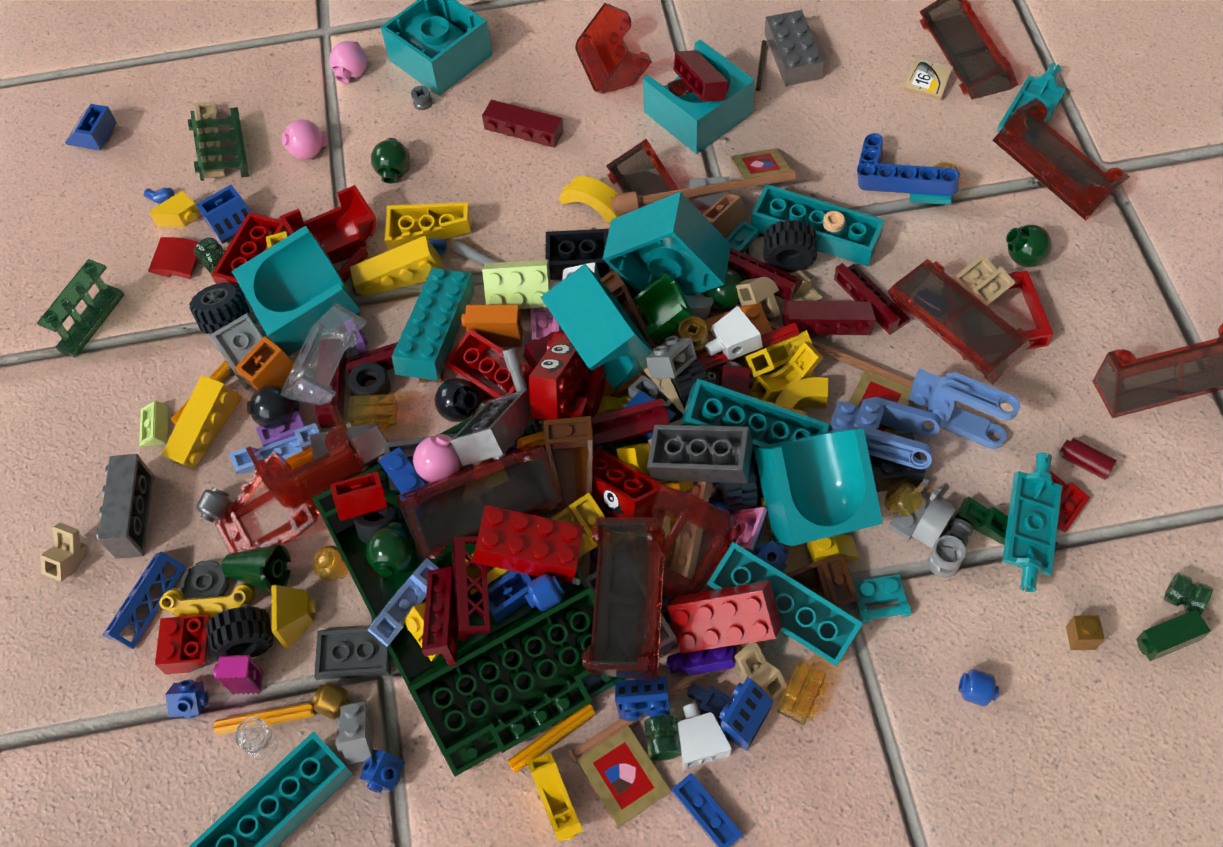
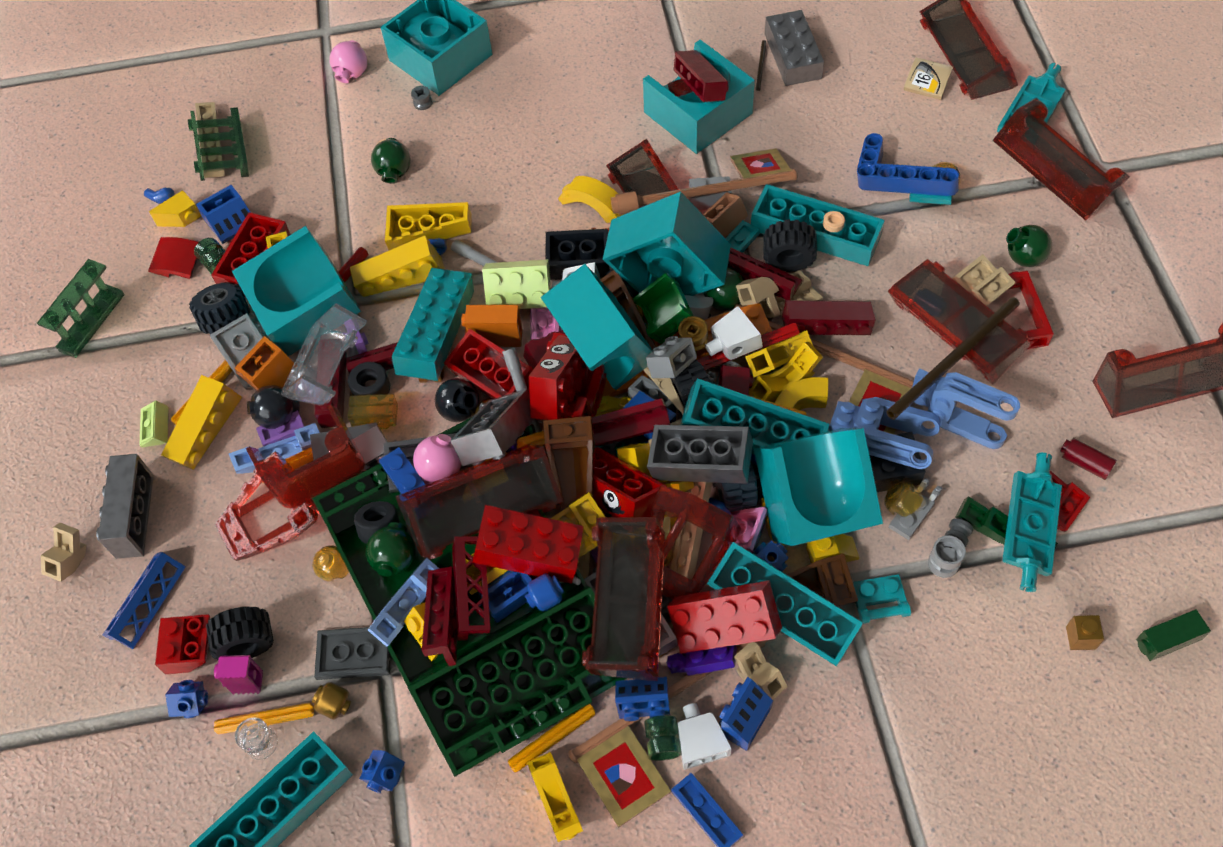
blue slope [65,104,117,151] -> none
yellow plate [159,583,255,619] -> none
dark grey tile [180,560,229,599] -> none
flat silver head [196,487,232,523] -> none
dark green cone [221,544,291,592] -> none
yellow slope [271,585,317,649] -> none
red cylinder [280,185,377,263] -> none
bright pink brick [282,120,328,159] -> none
red slope [330,471,388,521] -> none
light grey brick [336,701,373,765] -> none
dark red brick [482,99,564,148] -> none
clear red windscreen [575,3,652,94] -> none
dark blue plate [687,683,733,722] -> none
clear yellow brick [777,661,828,725] -> none
dark red fence [834,263,910,335] -> none
light grey brick [912,498,957,548] -> none
blue head [958,669,999,706] -> none
clear green wheel [1163,572,1213,615] -> none
none -> dark brown piece [886,297,1020,420]

